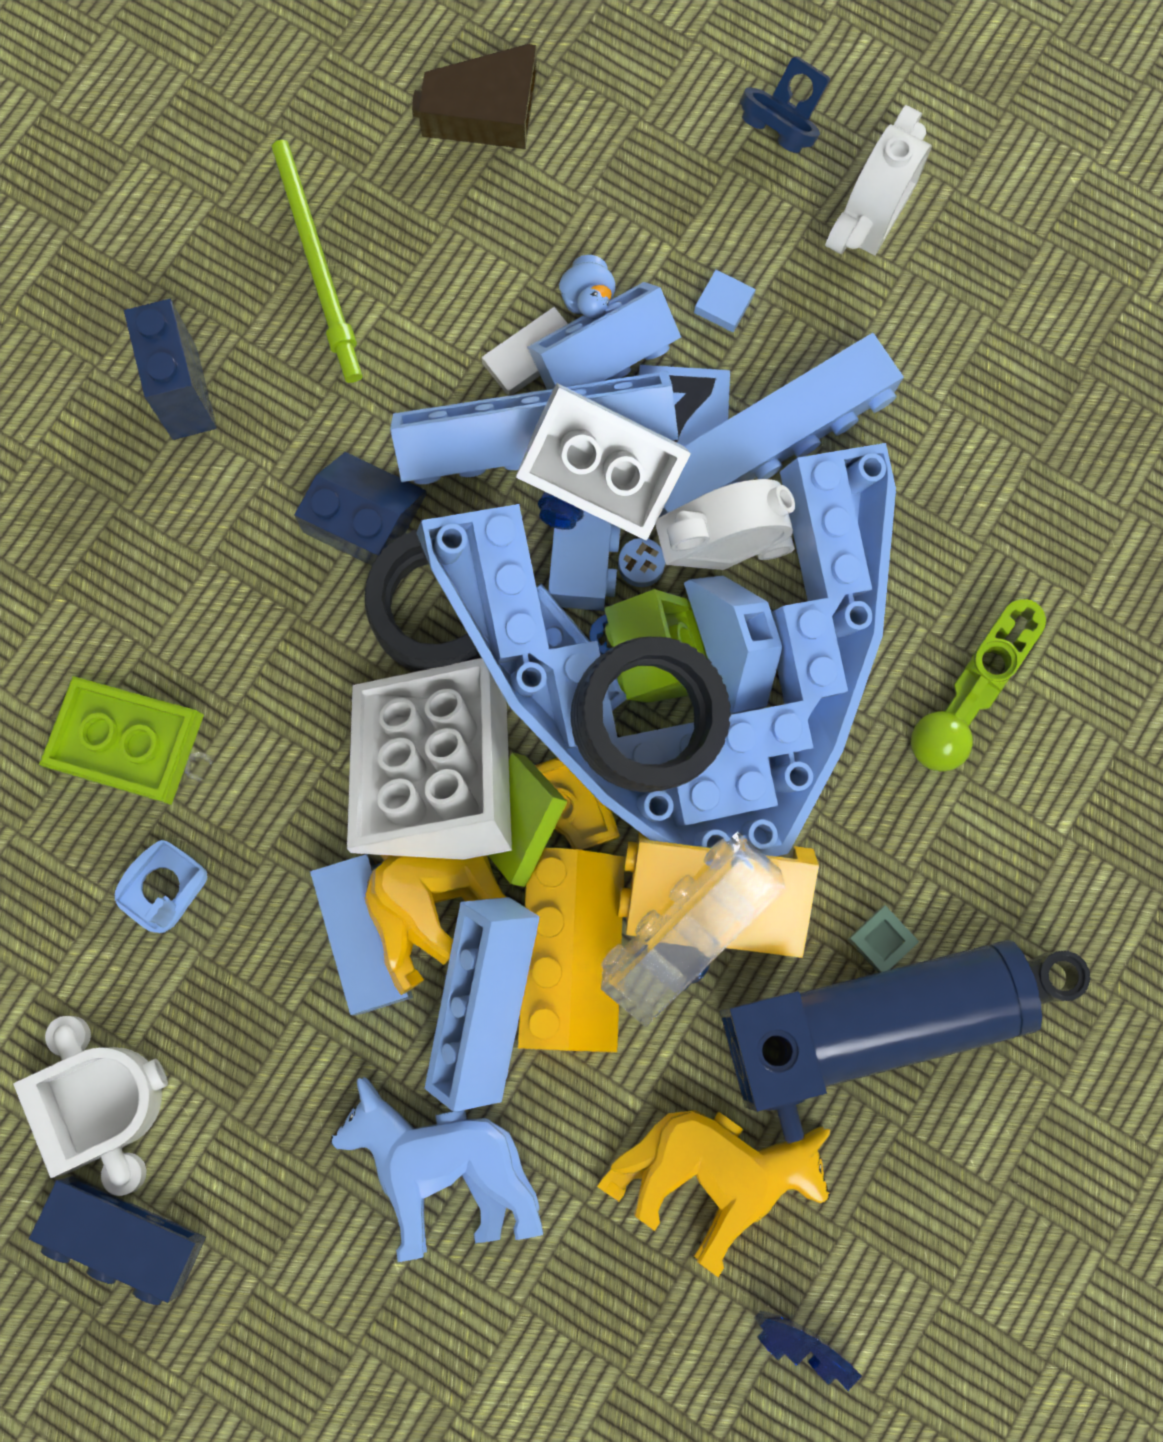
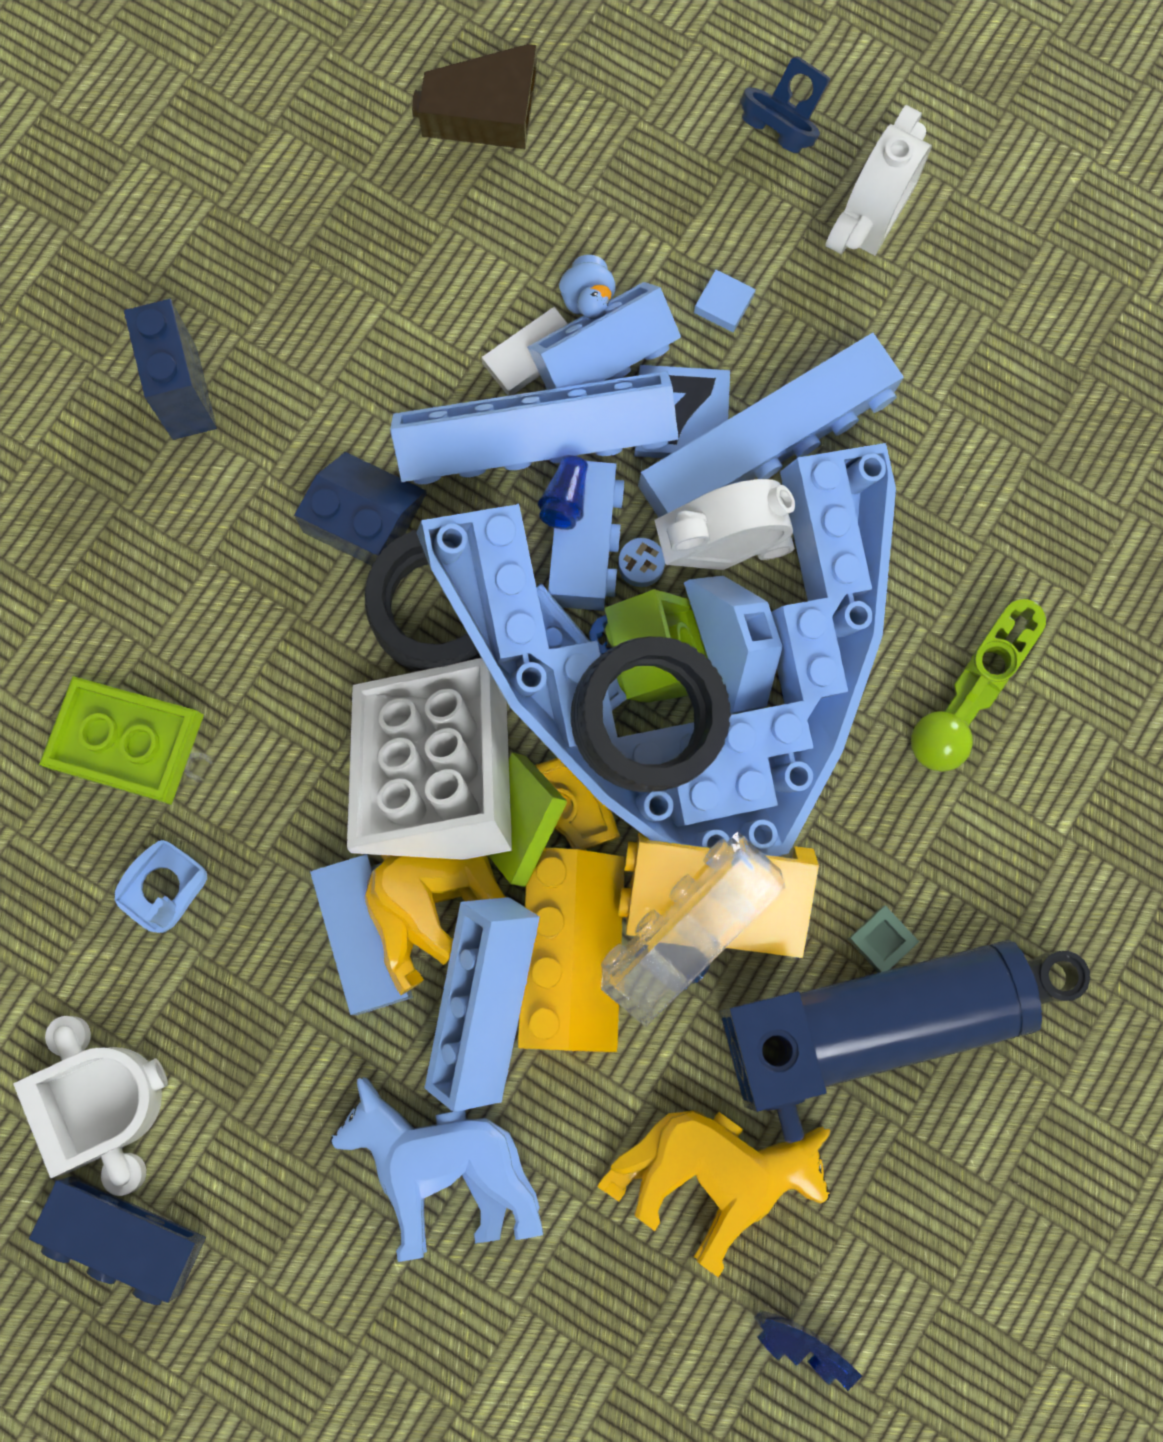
lime bar [271,140,363,383] -> none
white slope [516,383,691,541] -> none

